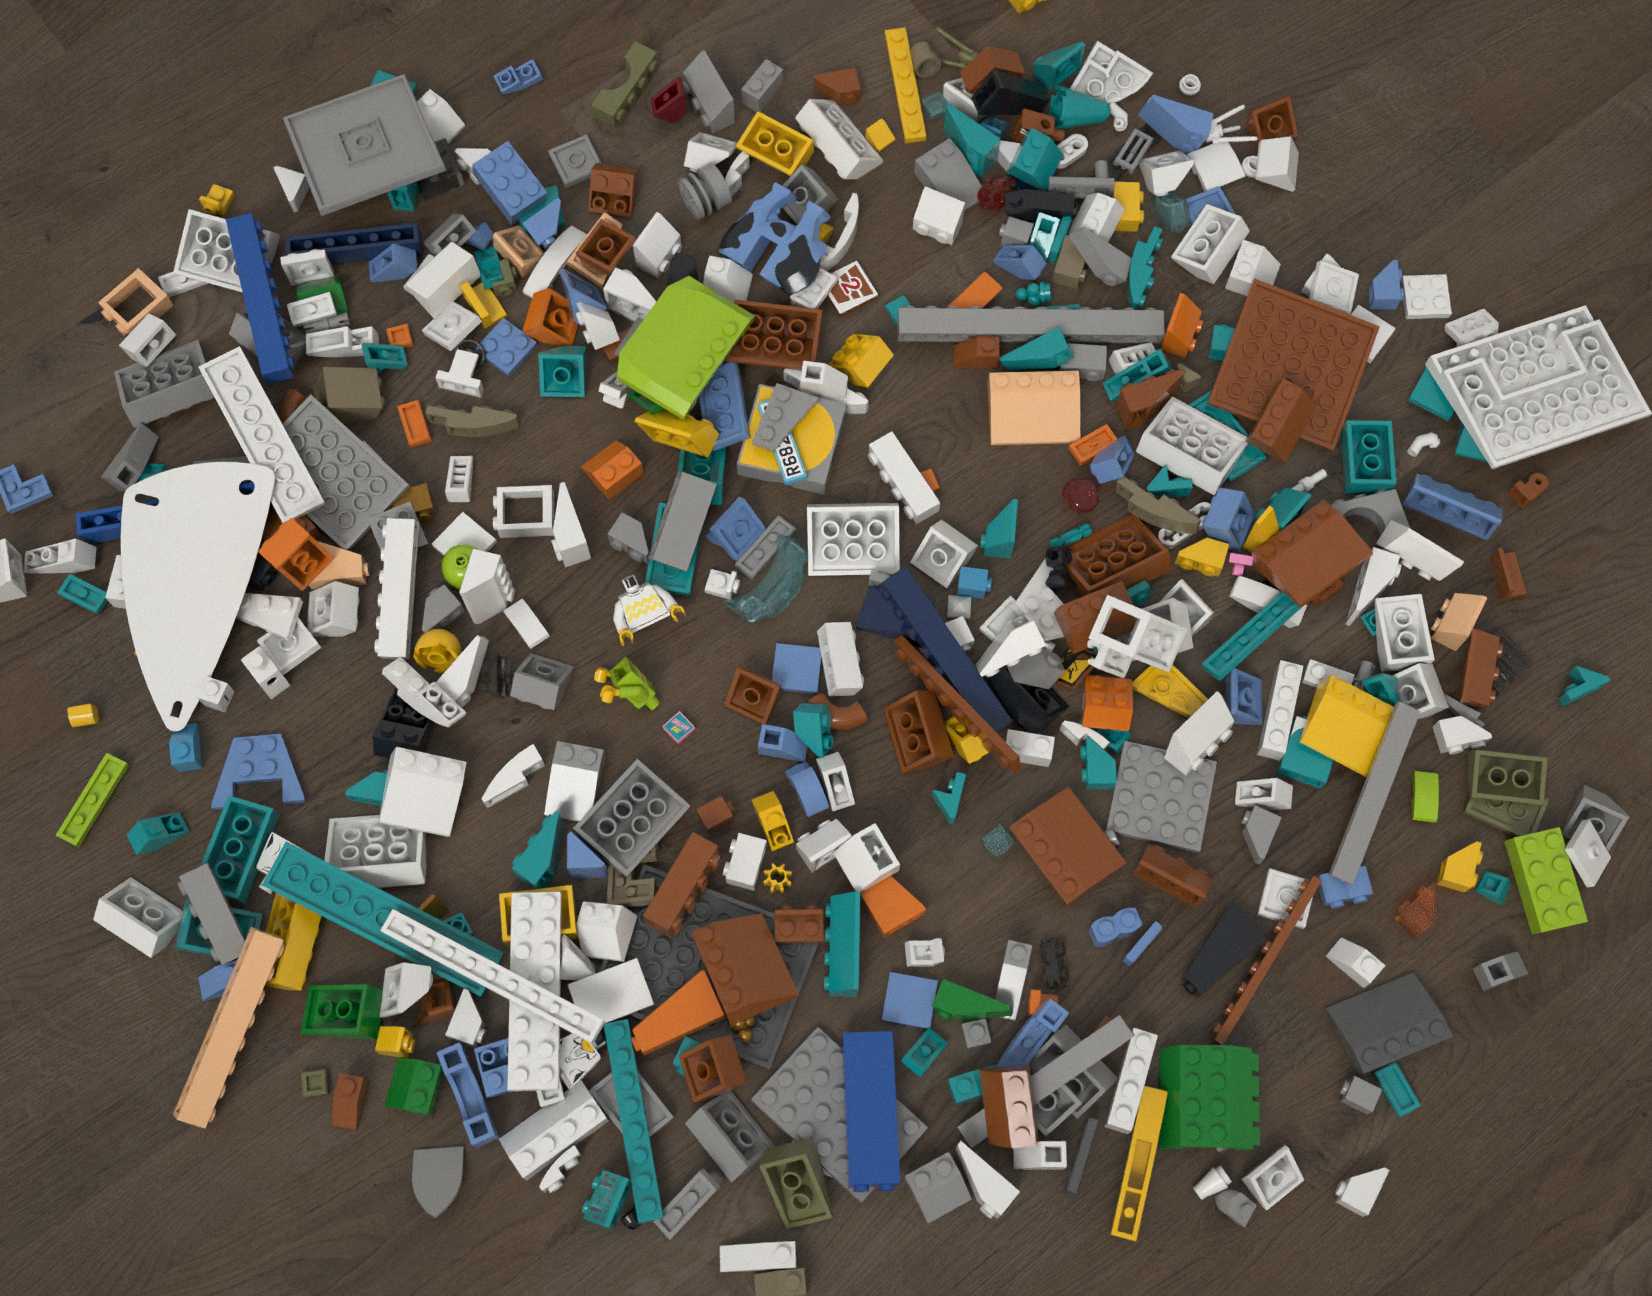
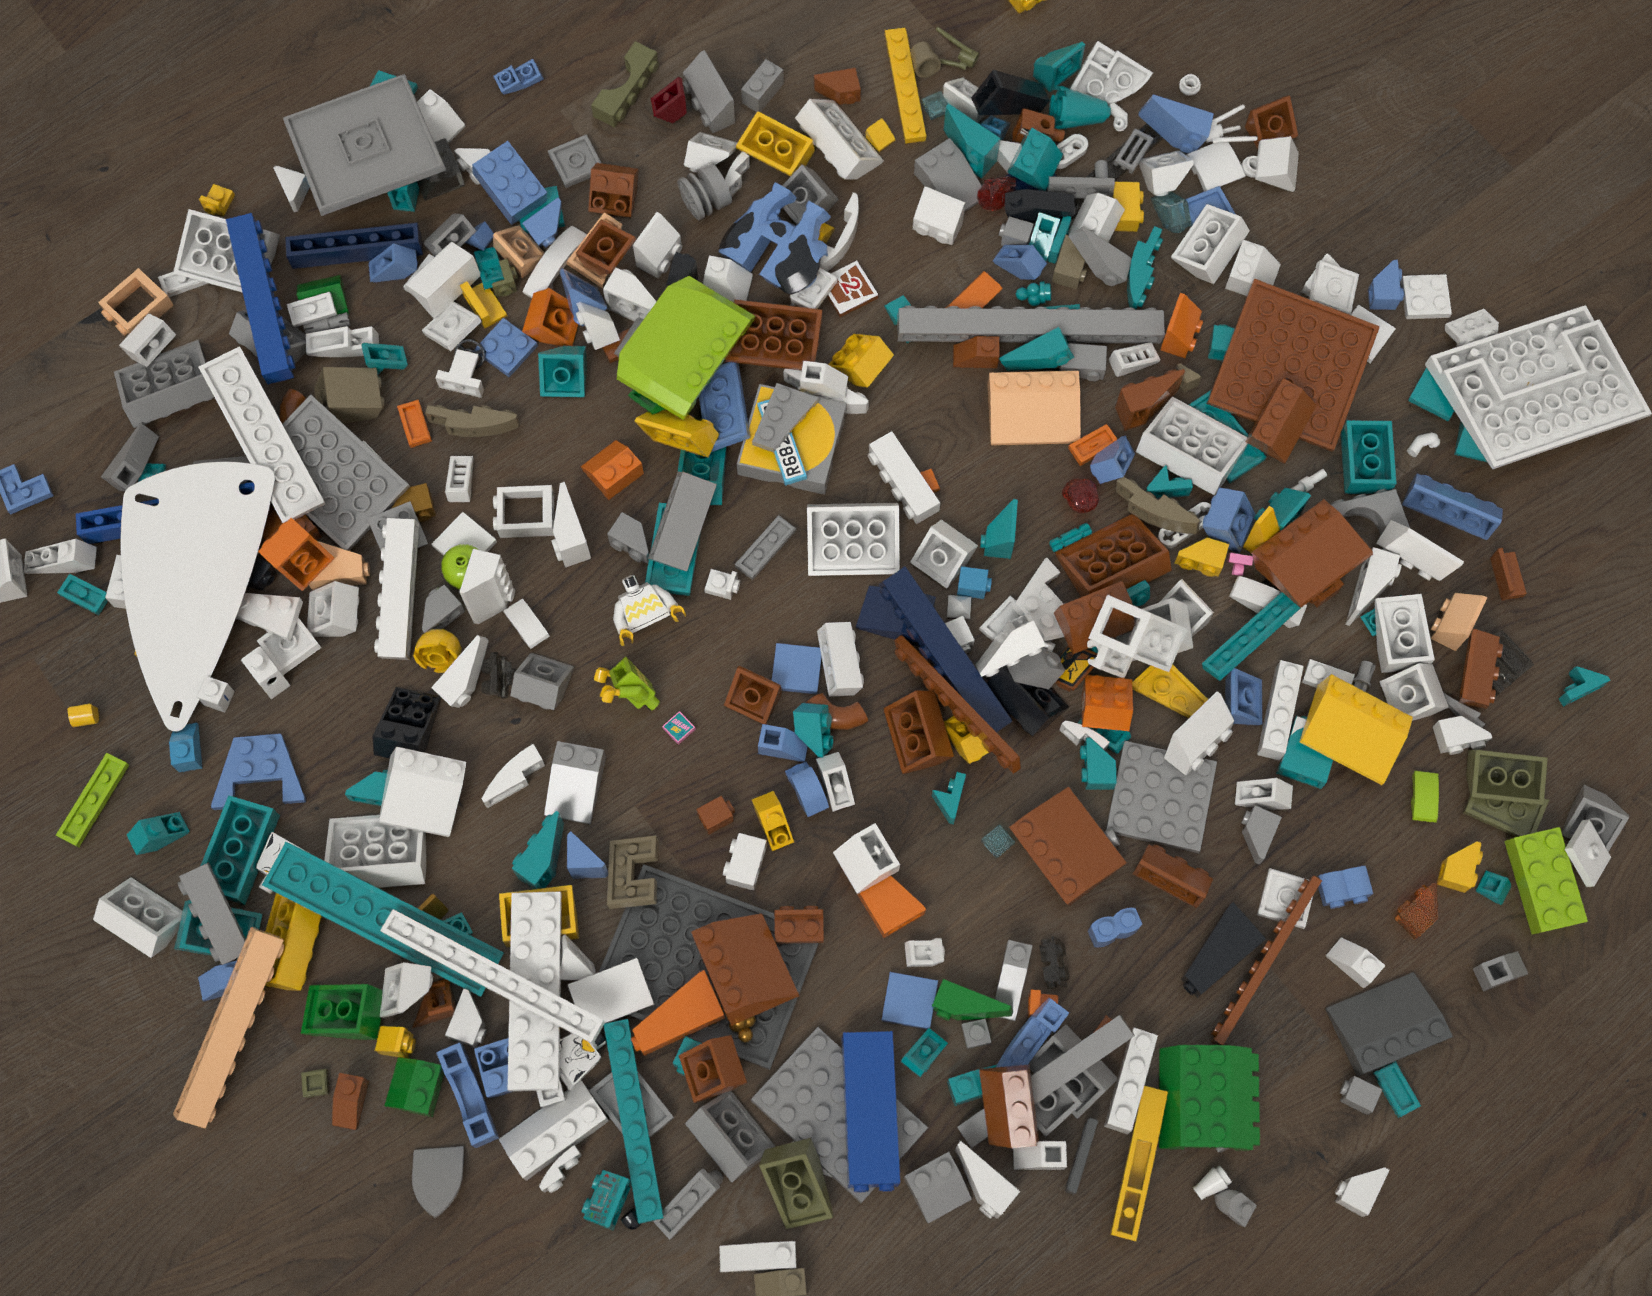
white plate [280,249,335,286] -> none
white slope [382,657,466,727] -> none
orange tile [386,323,413,348] -> none
light grey slope [572,759,690,877] -> none
white slope [576,902,637,962] -> none
white slope [599,372,633,408] -> none
dark orange brick [643,832,721,940] -> none
medium blue bracket [706,497,766,561] -> none
clear light blue windscreen [723,534,808,622] -> none
yellow gear [763,863,792,894] -> none
white slope [796,819,852,873] -> none
teal slope [824,891,860,997] -> none
light grey plate [868,571,890,587] -> none
dark orange brick [960,46,1025,94] -> none
white brick [1005,729,1055,767] -> none
black leg [1045,545,1076,590] -> none
teal slope [1102,349,1174,402] -> none
medium blue tile [1122,921,1162,967] -> none
white slope [1241,1145,1304,1211] -> none
light grey tile [1329,701,1421,885] -> none
teal slope [1361,673,1402,707] -> none
dark orange leg [1508,473,1549,509] -> none

